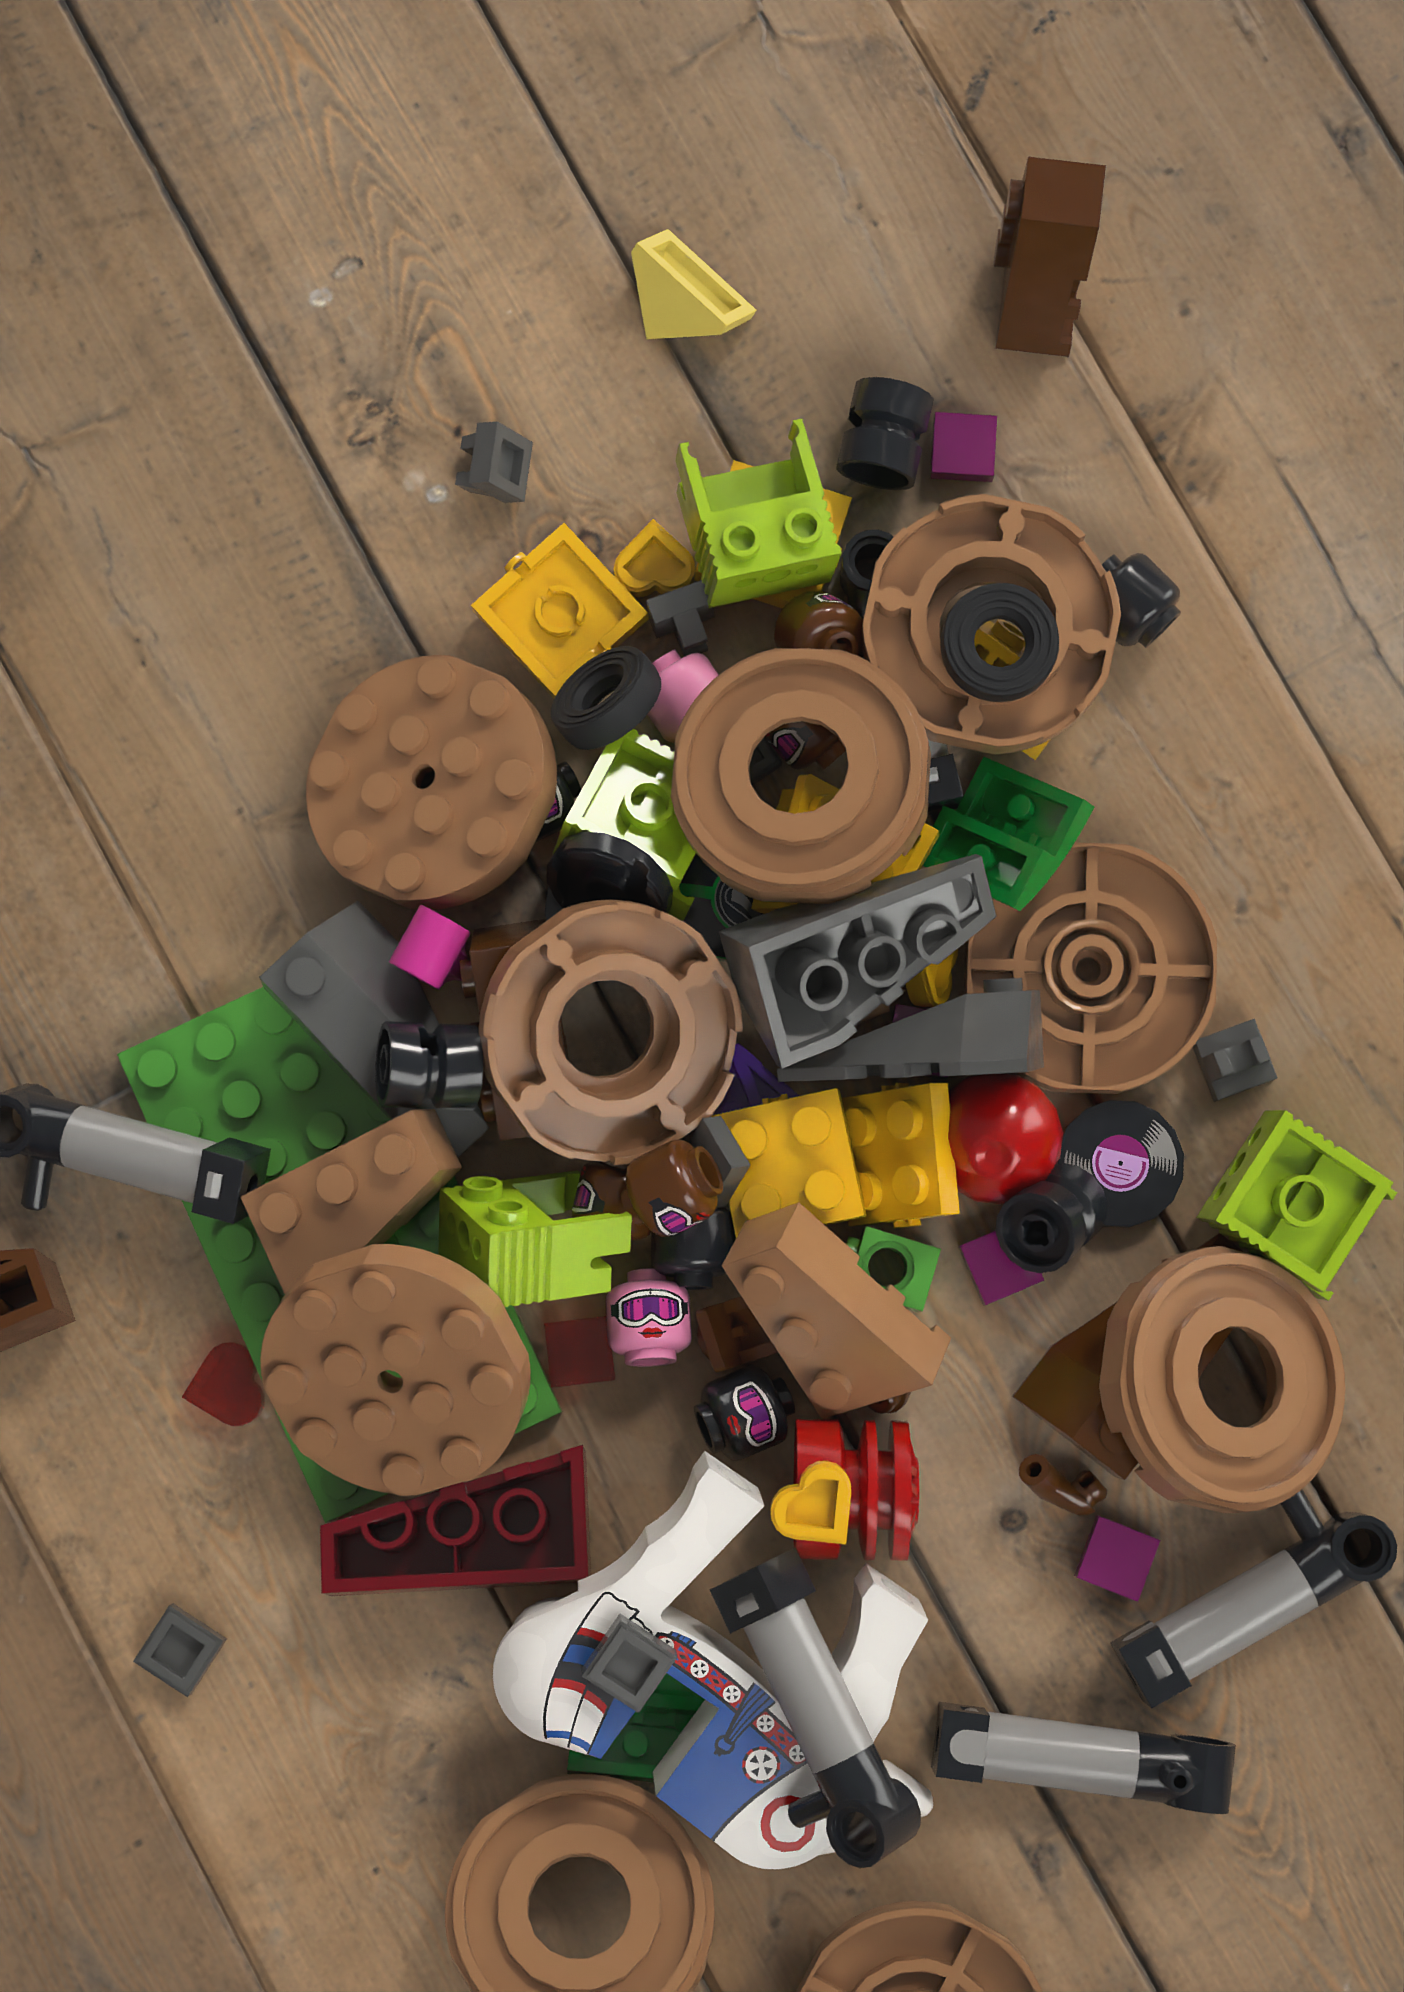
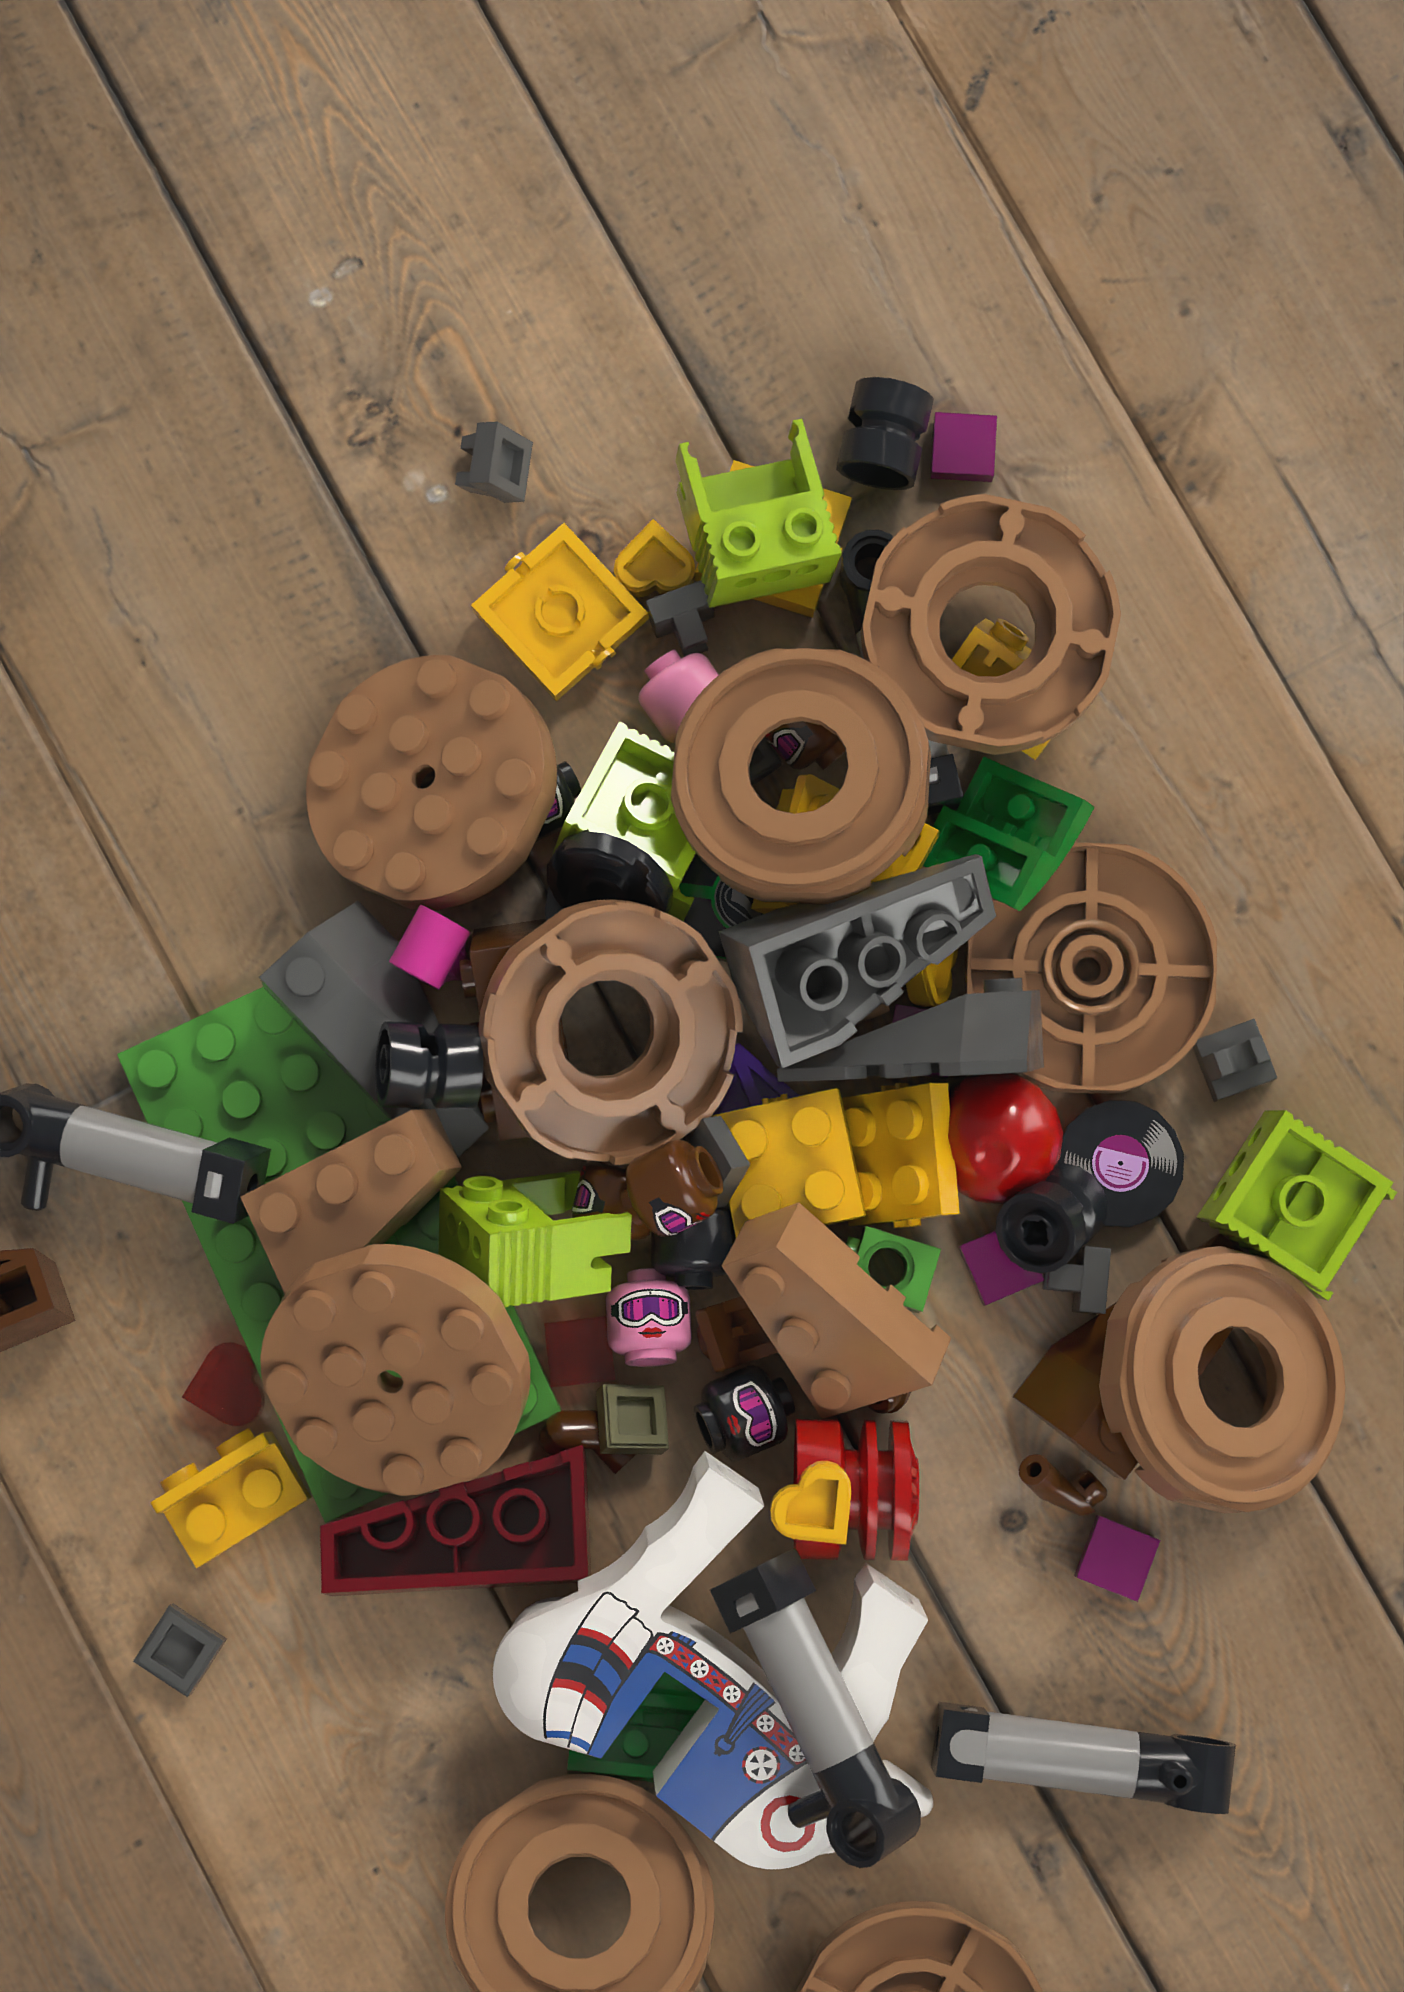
black tyre [551,646,661,750] -> none
dark grey tile [581,1614,677,1713] -> none
light yellow slope [631,229,757,339] -> none
reddish brown head [774,591,863,658] -> none
black tyre [940,583,1059,702] -> none
reddish brown wedge [994,157,1106,357] -> none
black head [1102,553,1181,648] -> none
piece [1110,1490,1397,1708] -> none
none -> yellow bracket [150,1428,312,1568]
none -> reddish brown arm [539,1410,636,1474]
none -> olive tile [596,1384,669,1455]
none -> dark grey tile [1042,1246,1111,1315]

